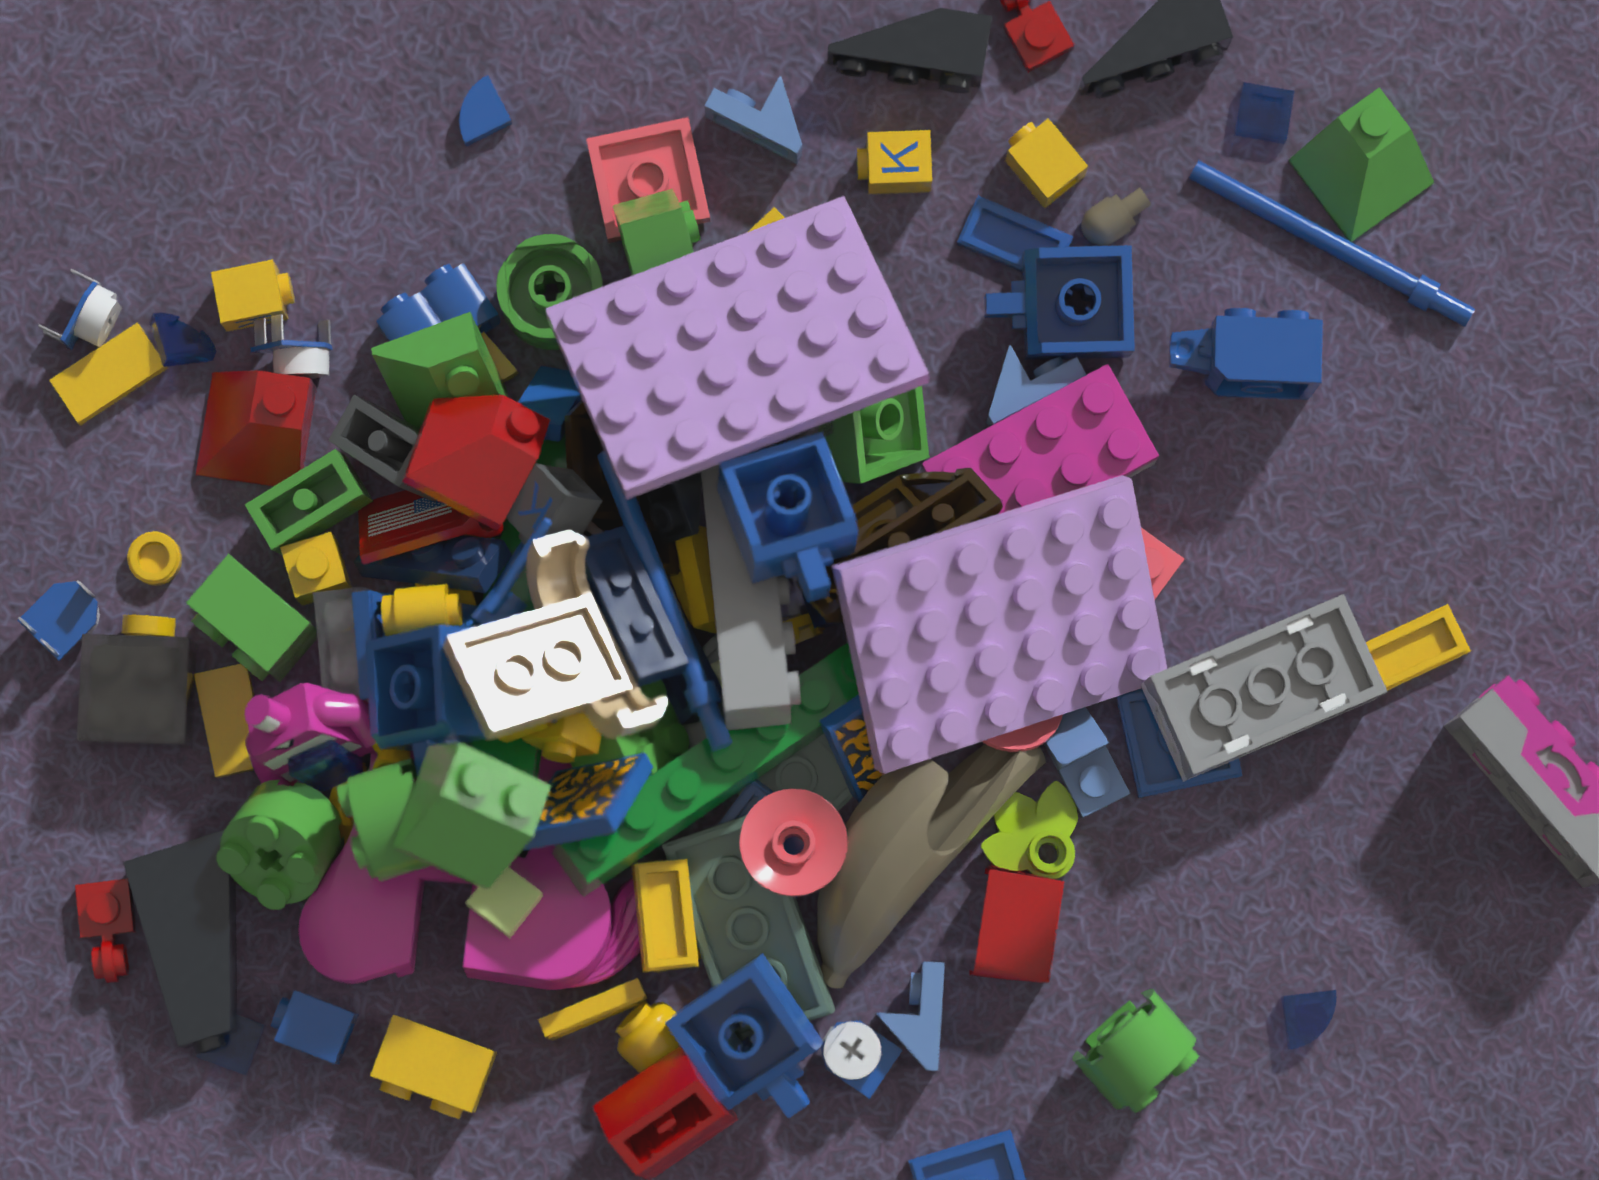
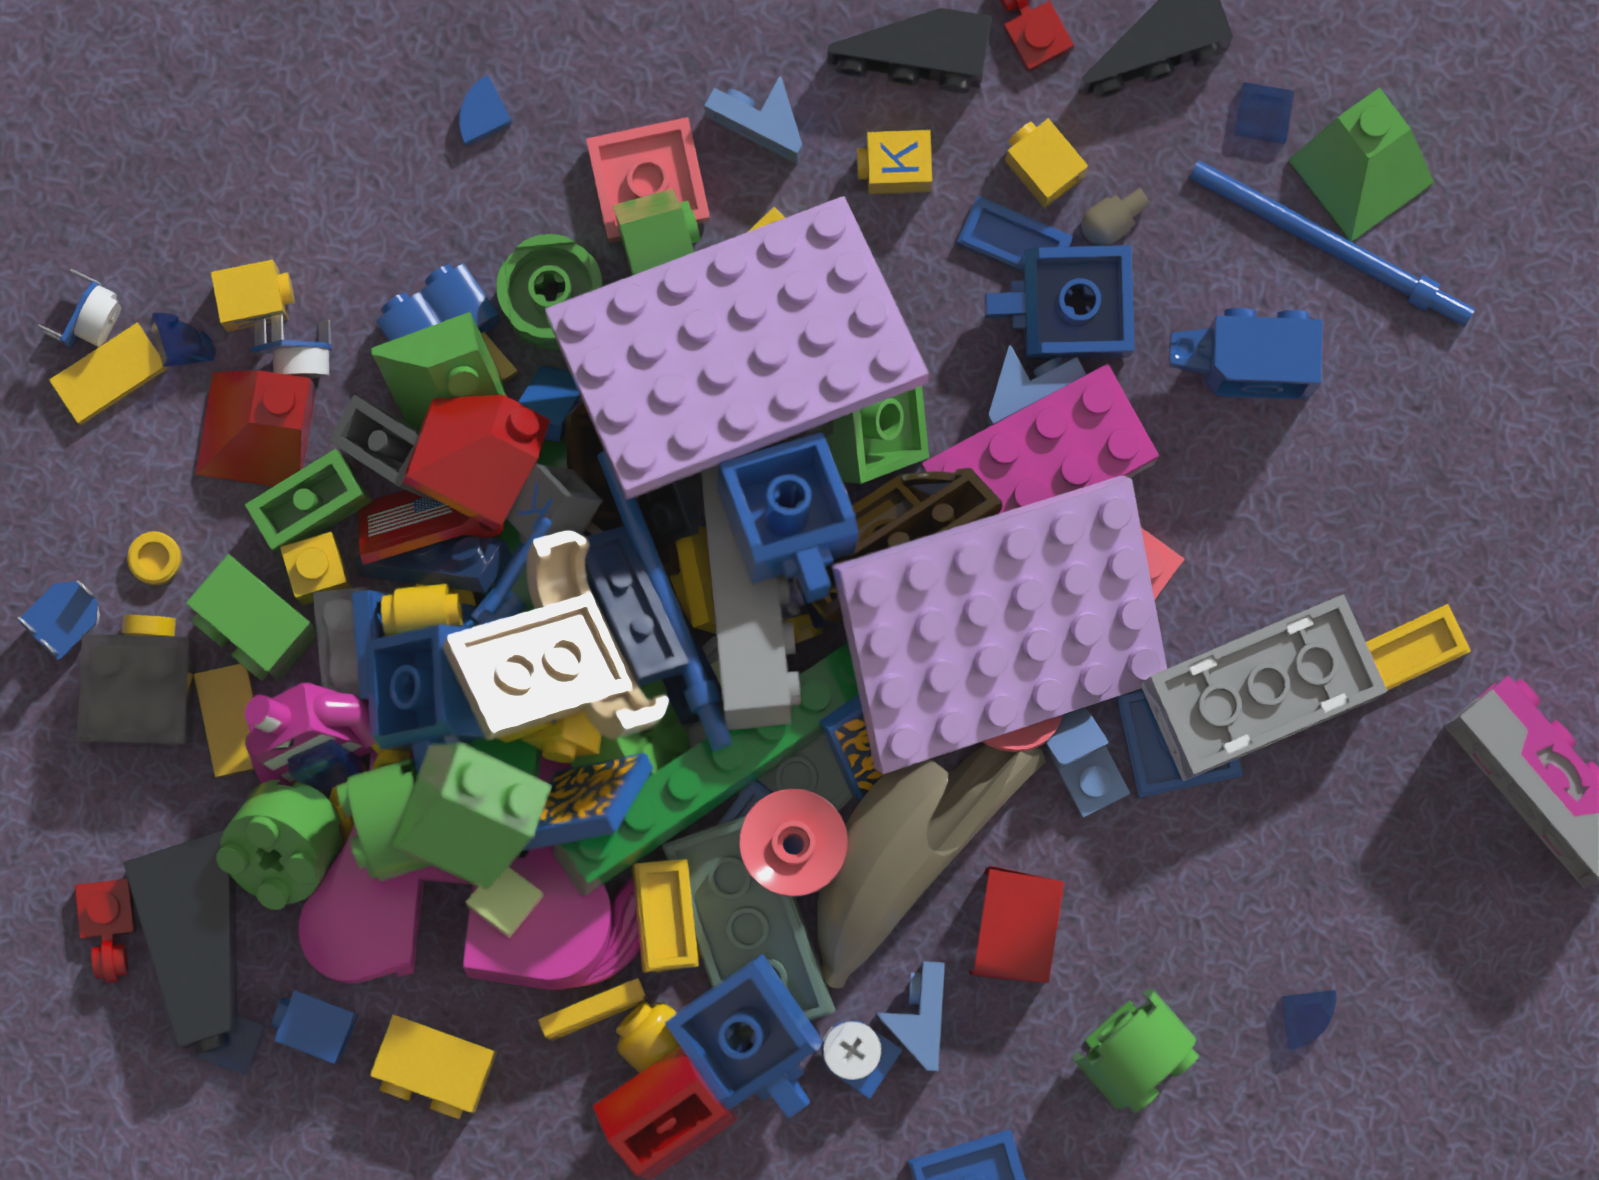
lime plate [981,781,1078,879] -> none

